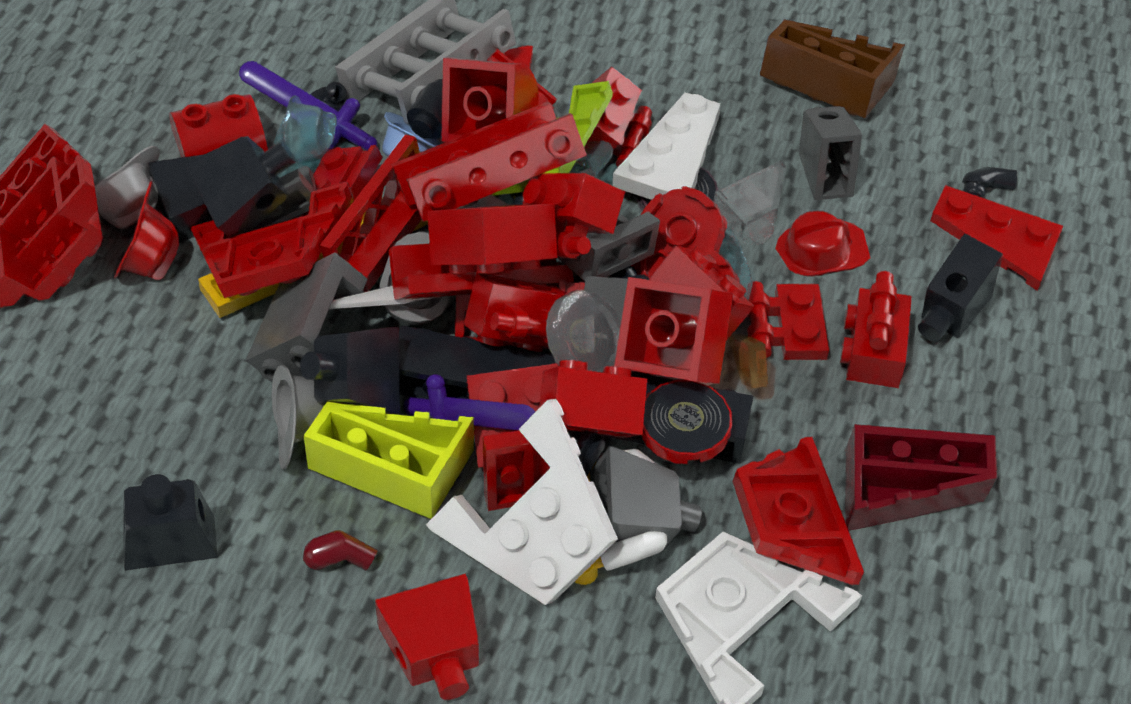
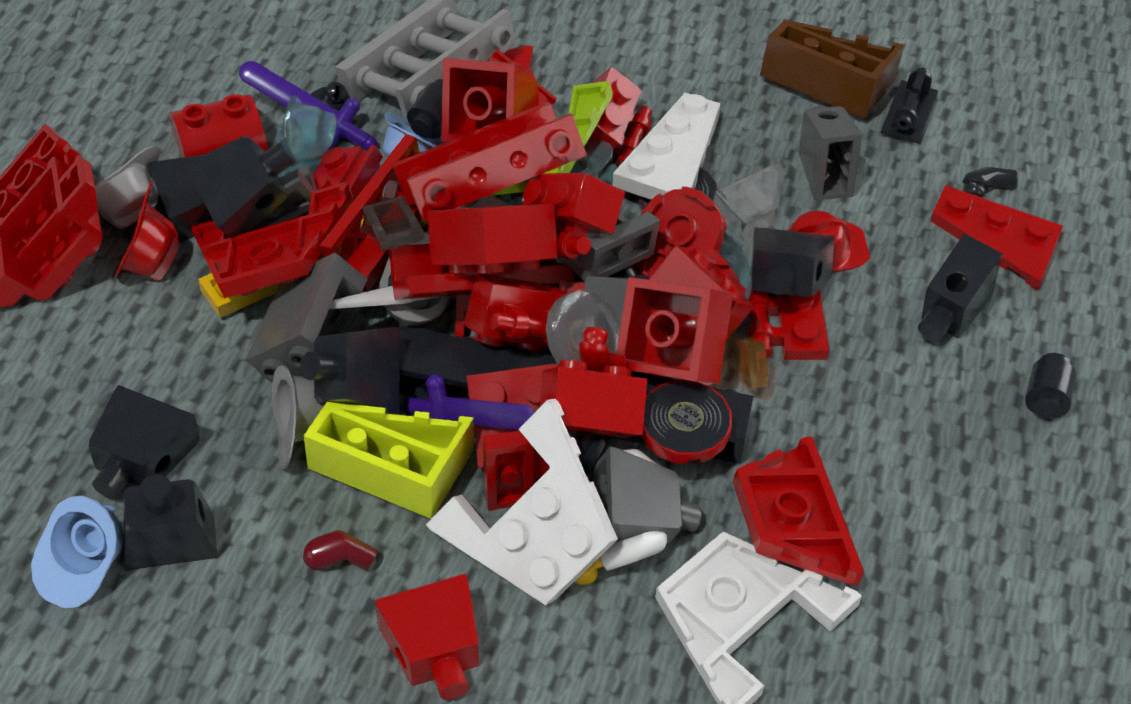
red brick [840,271,912,389] -> none
dark red wedge [845,424,997,531] -> none
none -> light blue piece [31,496,124,608]
none -> black torso [89,385,200,499]
none -> clear smoke slope [363,196,425,251]
none -> red arm [579,327,627,373]
none -> black torso [751,227,835,297]
none -> black hinge [880,67,939,144]
none -> black brick [1025,353,1077,418]

